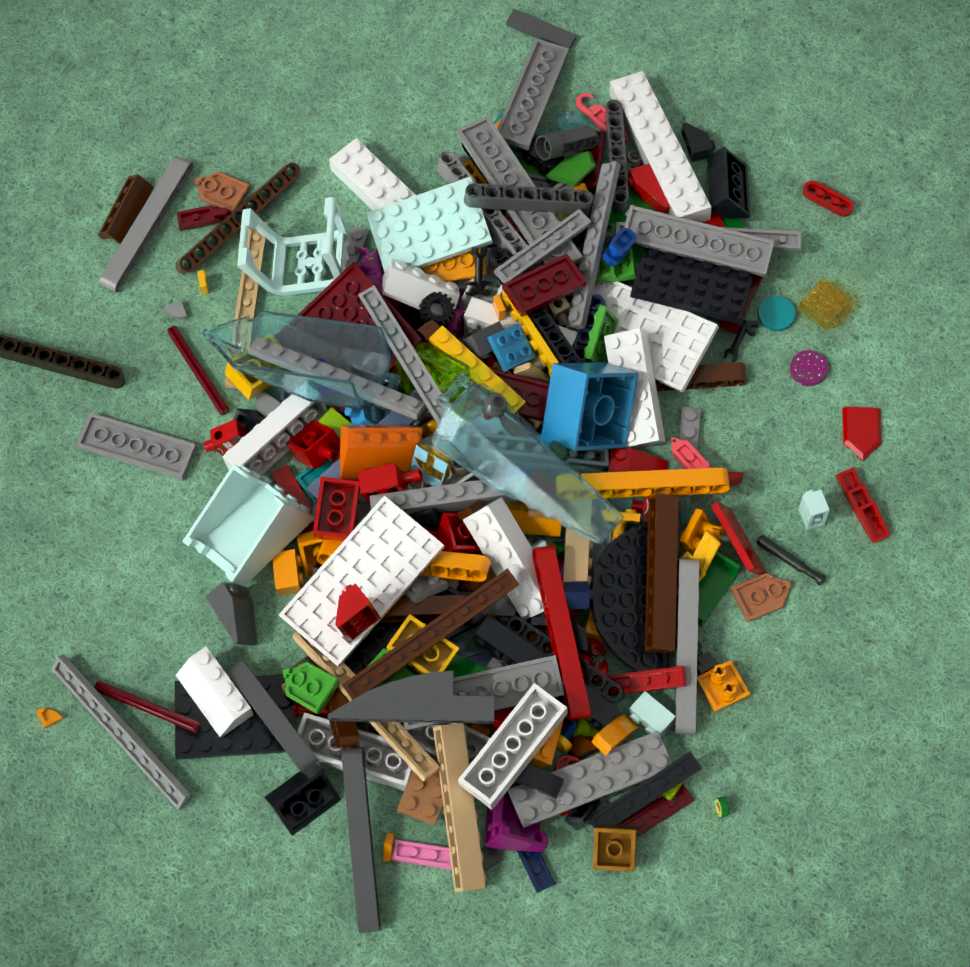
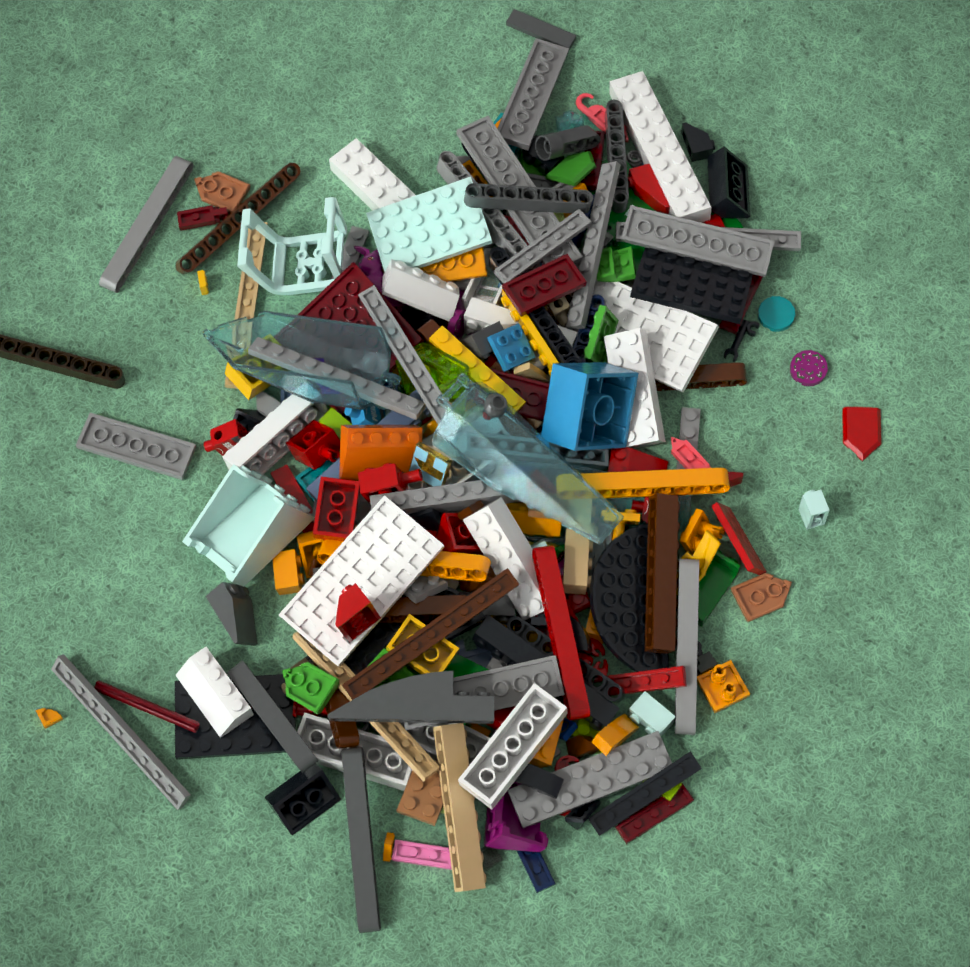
reddish brown panel [98,174,153,244] -> none
light grey tile [164,301,188,320] -> none
dark red axle [167,326,229,416] -> none
black tyre [418,292,455,326] -> none
black bar [465,247,492,296] -> none
light orange tile [493,295,506,321] -> none
clear green tile [549,440,571,460] -> none
yellow tile [557,734,572,752] -> none
dark blue brick [564,581,593,609] -> none
pearl gold brick [593,825,637,872] -> none
blue brick [603,228,637,266] -> none
green tile [715,796,729,818] -> none
pearl dark grey piece [757,535,826,586] -> none
clear yellow brick [798,277,853,331] -> none
red plate [803,180,854,217] -> none
red slope [835,467,890,543] -> none

